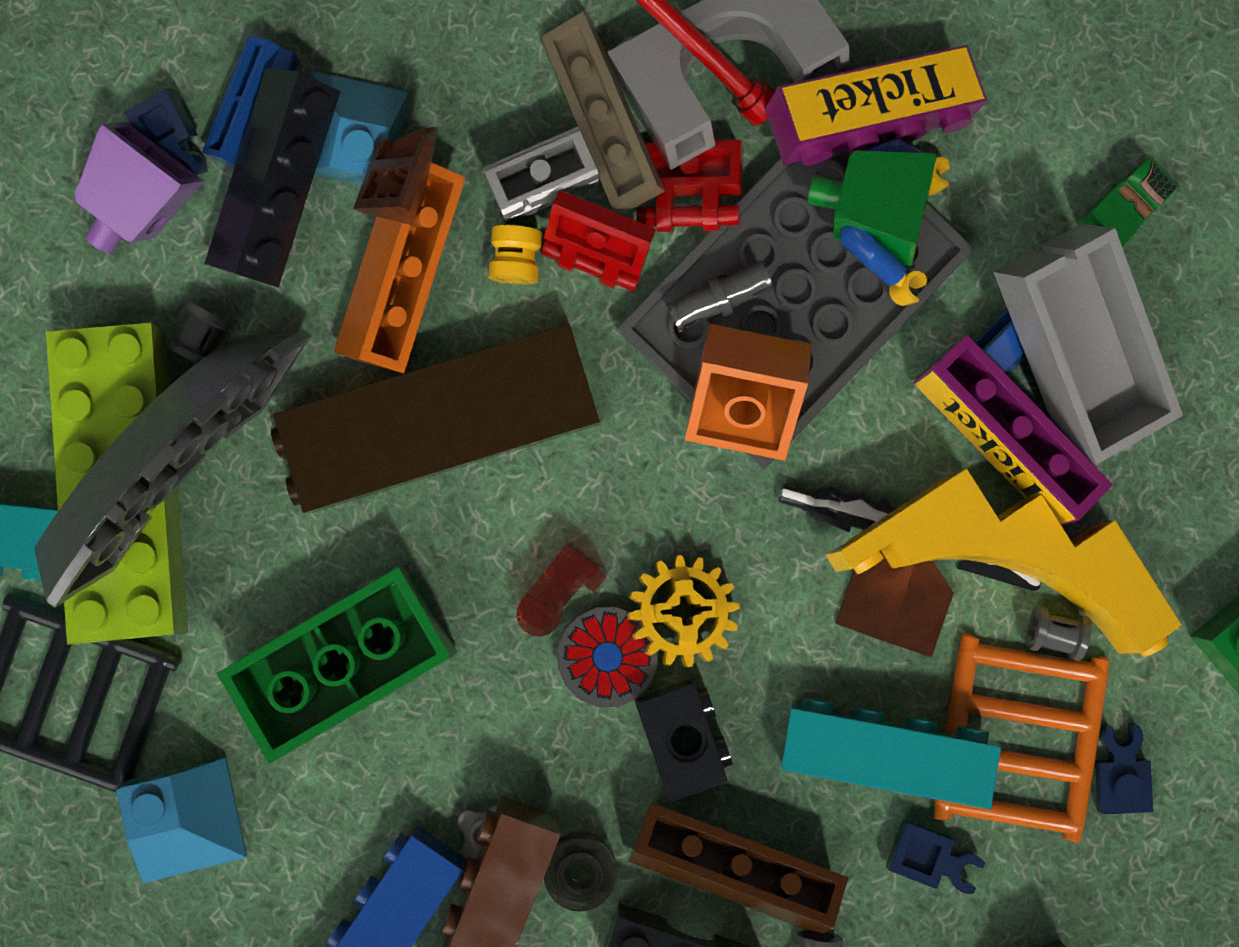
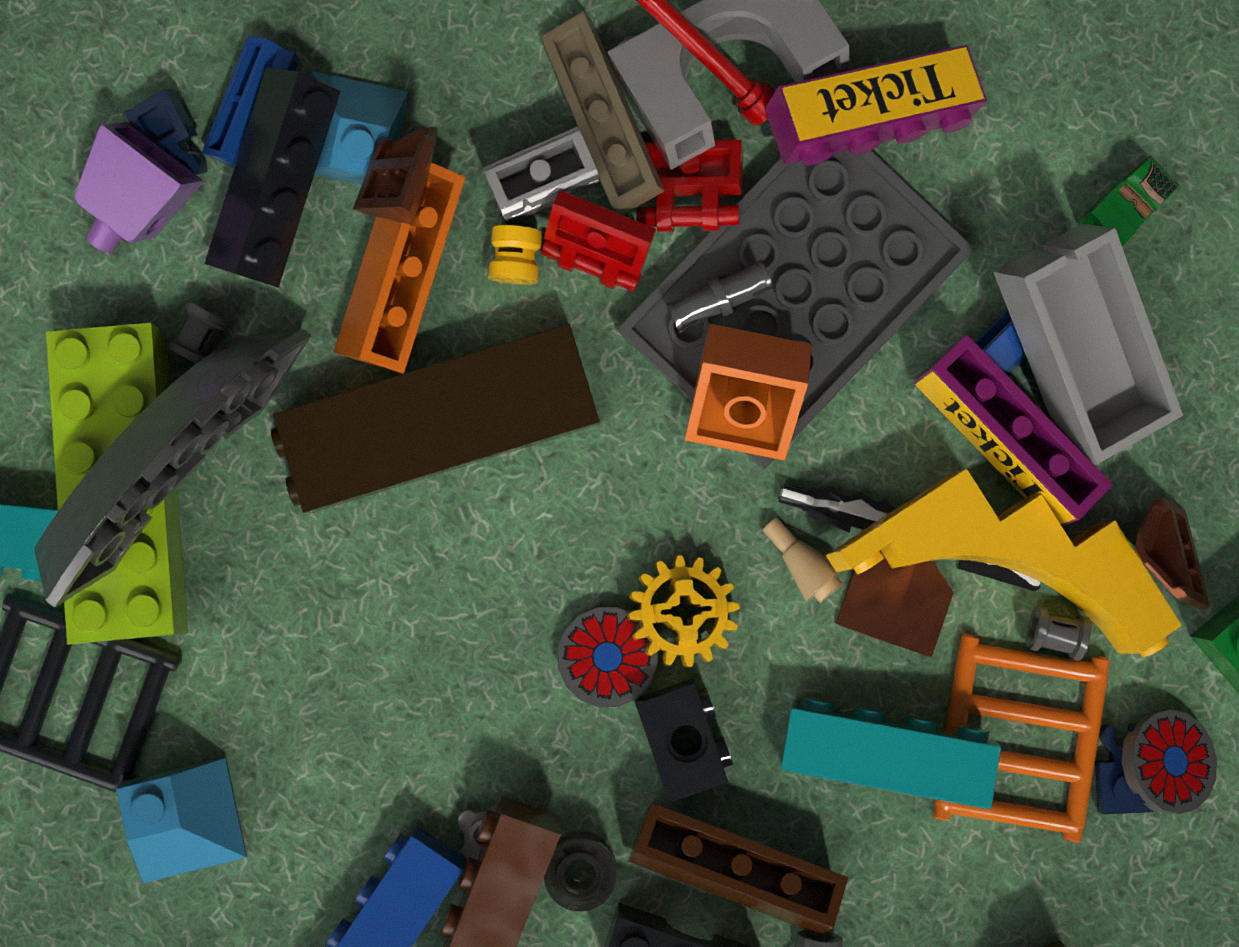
green brick [216,565,457,764] -> none
clear red leg [516,543,608,637] -> none
green torso [808,139,950,306] -> none
dark blue plate [886,819,985,894] -> none
none -> tan cone [762,518,843,603]
none -> tile [1122,709,1217,814]
none -> copper slope [1135,497,1210,610]

